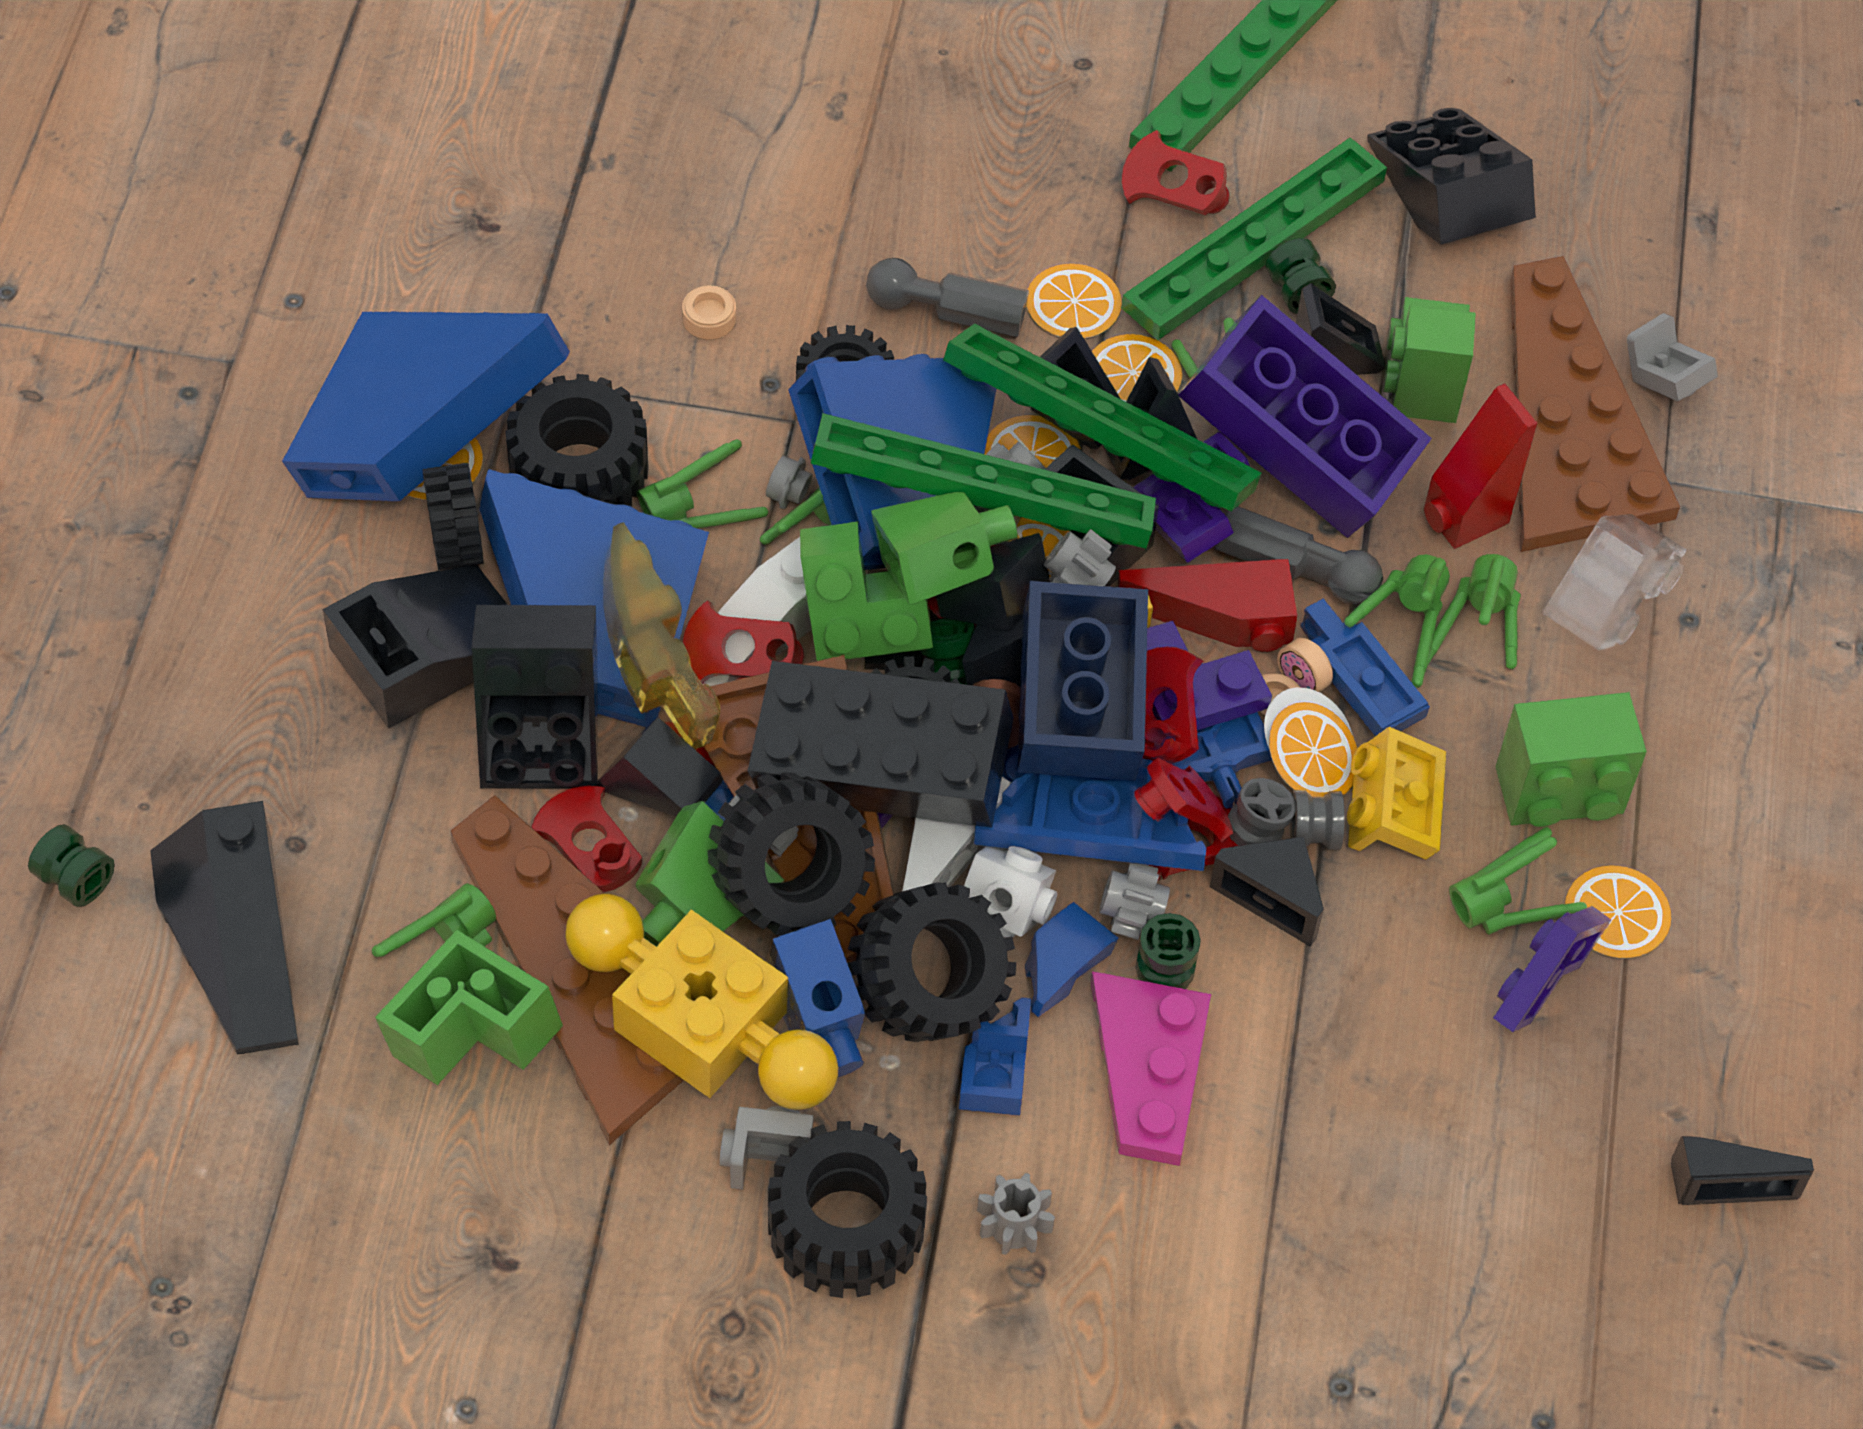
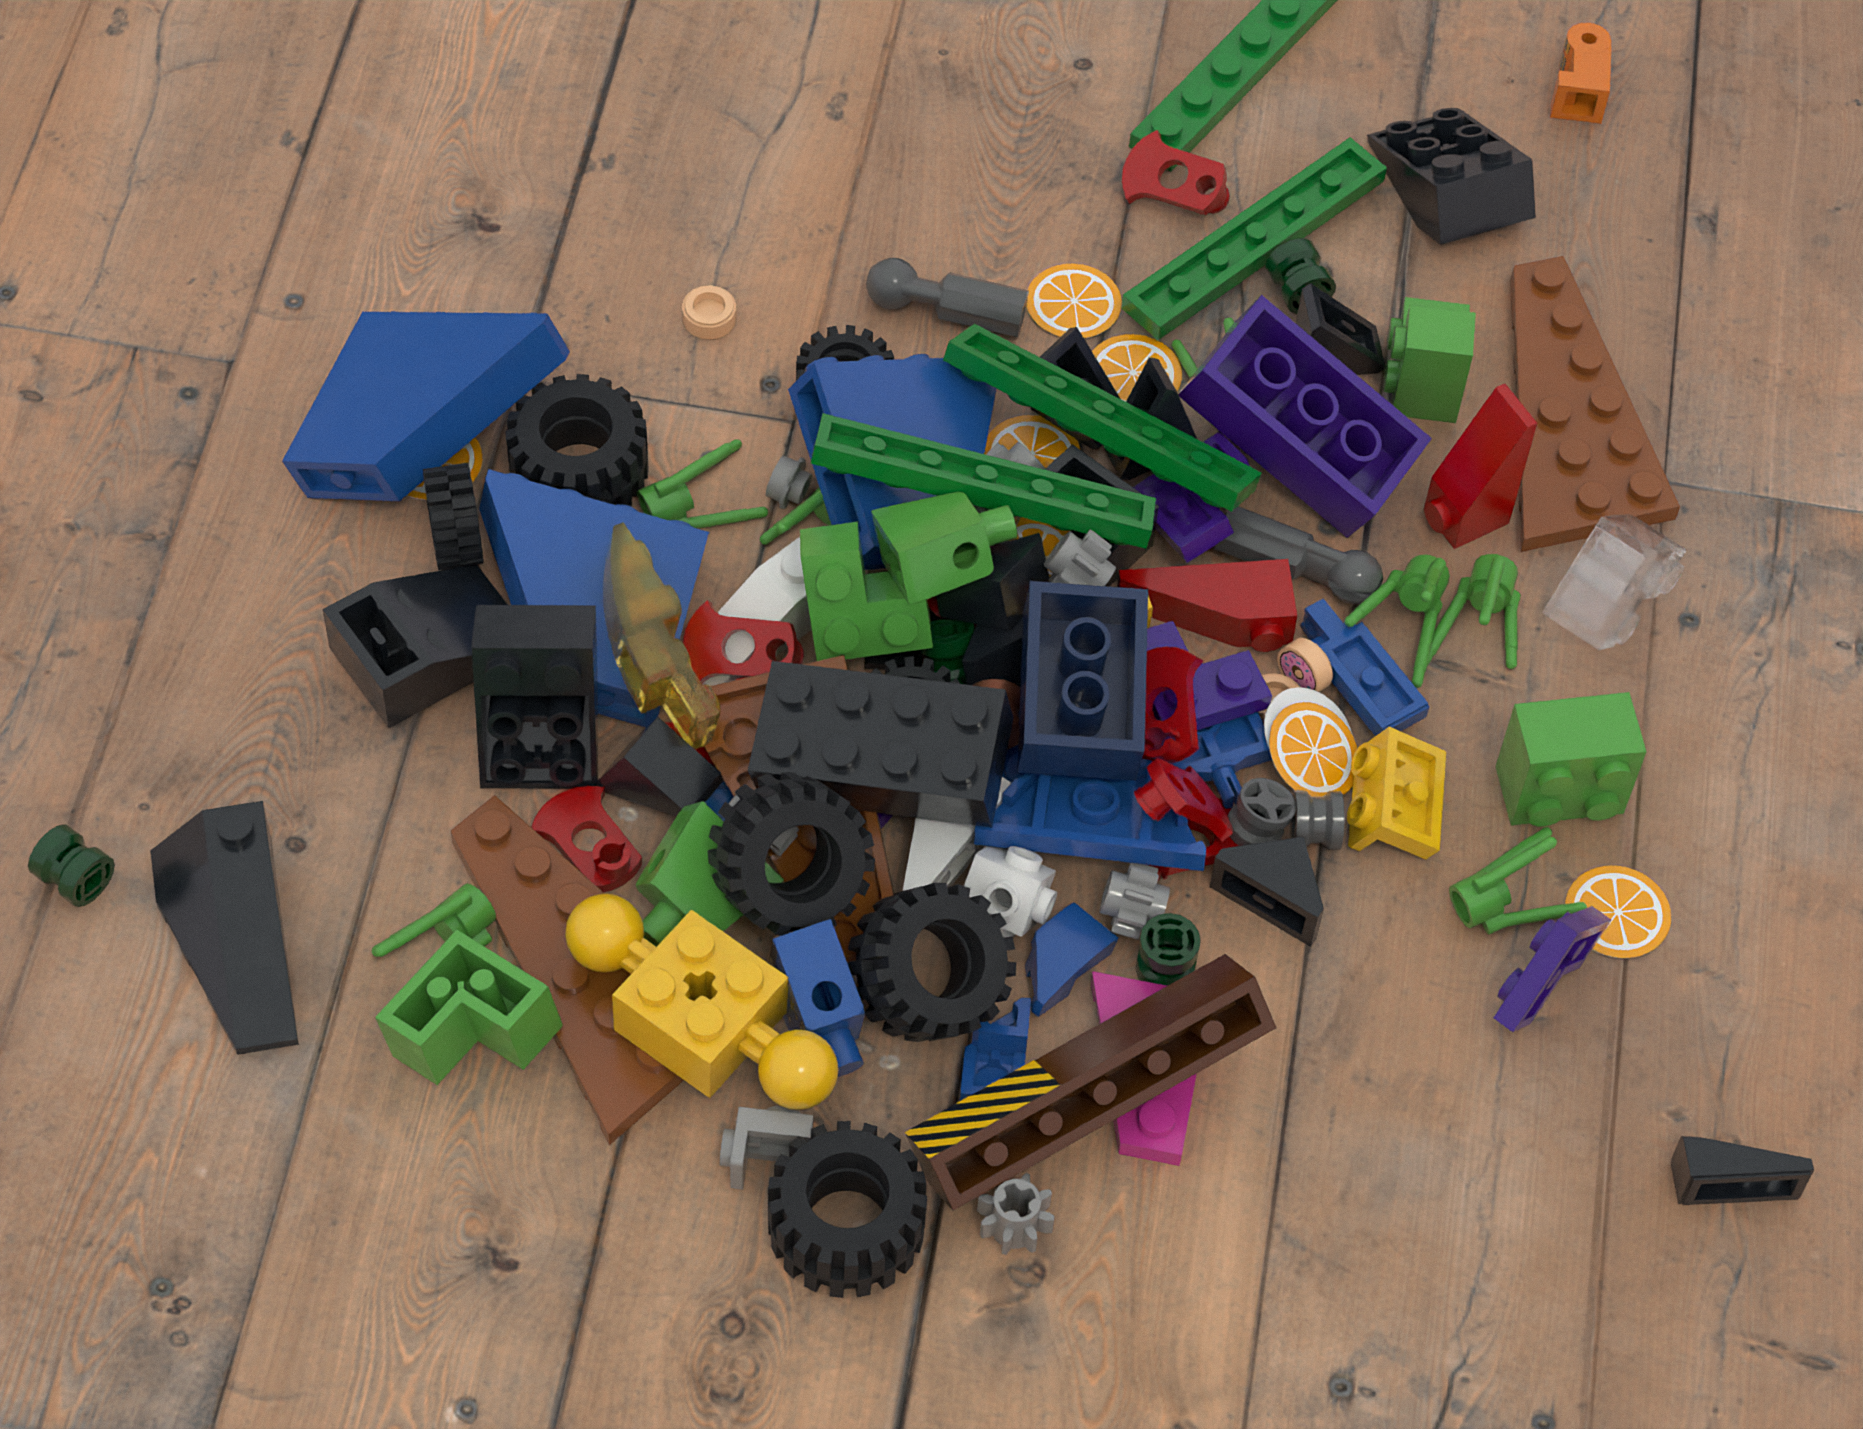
light grey bracket [1627,313,1718,401] -> none
none -> reddish brown brick [905,954,1277,1211]
none -> orange leg [1550,22,1612,124]

